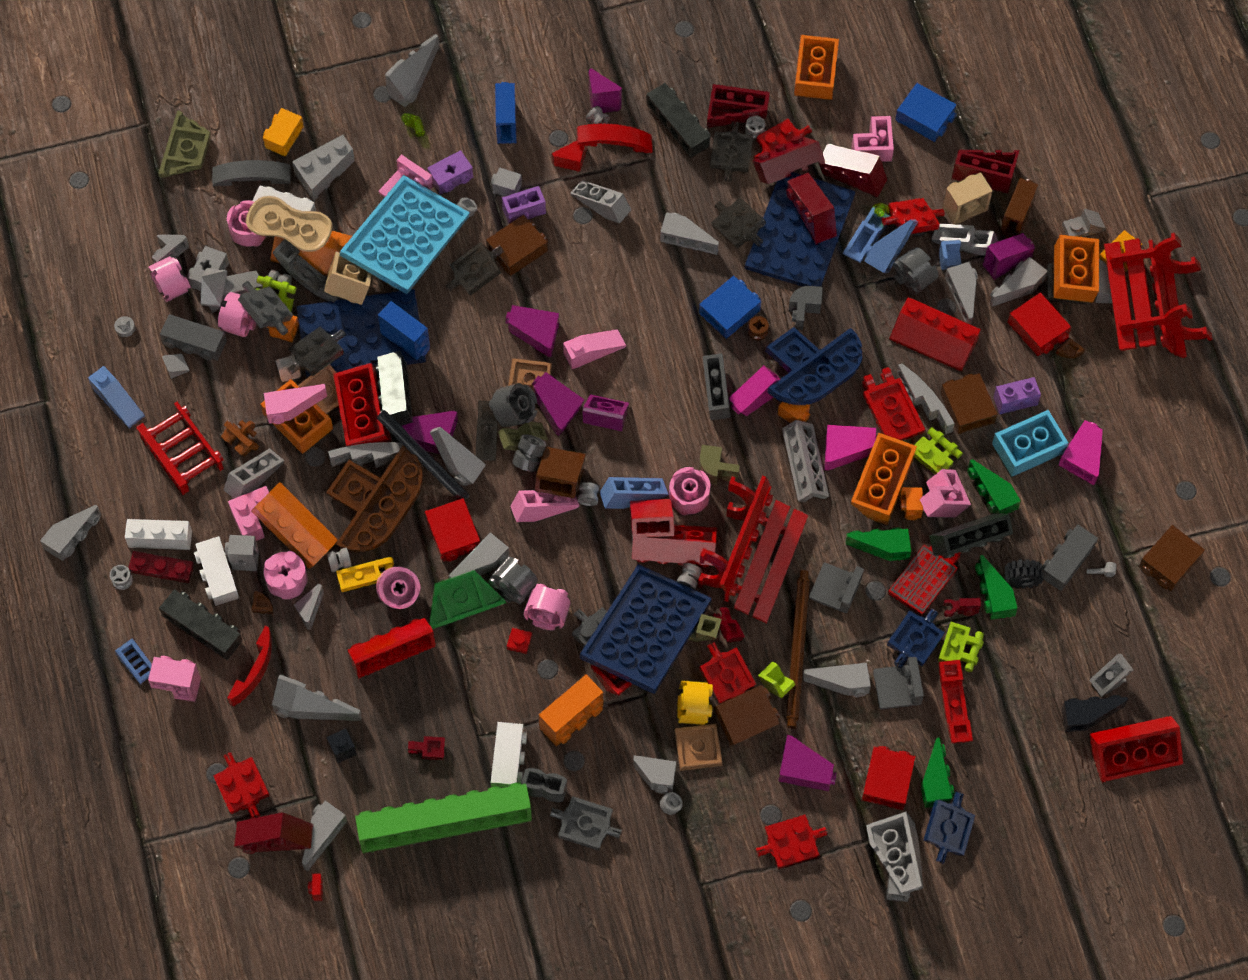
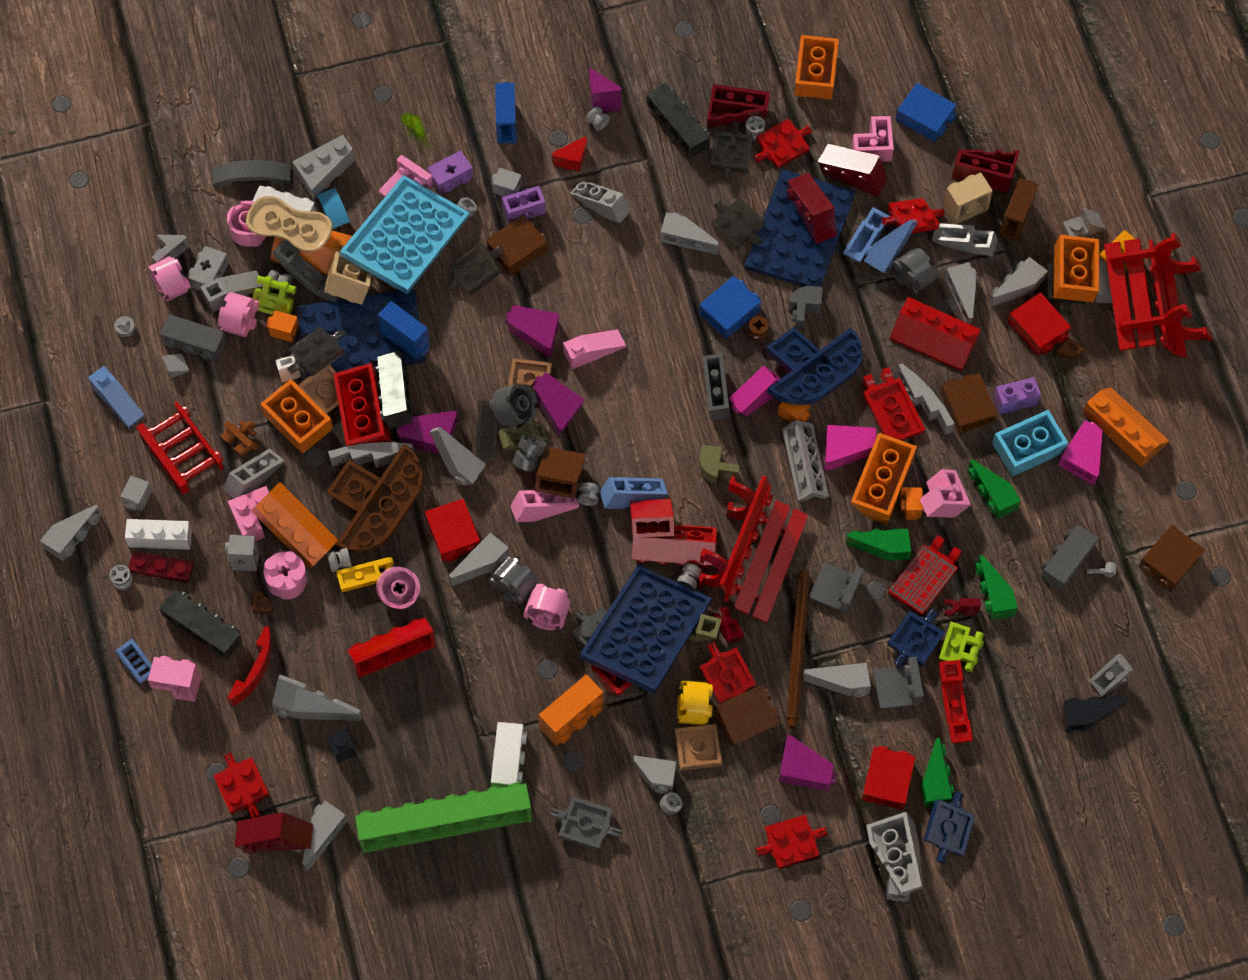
olive wing [159,110,211,178] -> none
white brick [194,536,239,606] -> none
light grey slope [201,269,227,307] -> none
dark grey plate [238,281,293,336] -> none
light orange brick [262,108,304,157] -> none
bright pink slope [264,384,327,424] -> none
light grey slope [294,584,324,630] -> none
red plate [308,874,323,901] -> none
black axle [377,410,469,501] -> none
light grey wedge [385,34,439,107] -> none
dark red plate [408,736,445,760] -> none
green wing [429,570,506,629] -> none
red plate [506,628,532,654] -> none
dark grey brick [521,768,567,802] -> none
red slope [577,124,653,153] -> none
magenta slope [583,394,629,431] -> none
bright pink brick [669,467,710,515] -> none
dark red wedge [752,135,826,184] -> none
lime panel [758,662,795,698] -> none
clear neon green arm [873,203,890,217] -> none
lime plate [915,427,963,475] -> none
pearl dark grey brick [929,514,1013,558] -> none
medium blue panel [939,240,962,270] -> none
magenta slope [983,233,1035,280] -> none
black tyre [1005,559,1043,589] -> none
red slope [1090,716,1183,782] -> none
none -> light grey brick [120,476,152,511]
none -> dark azure slope [317,188,350,230]
none -> orange slope [1083,387,1169,467]

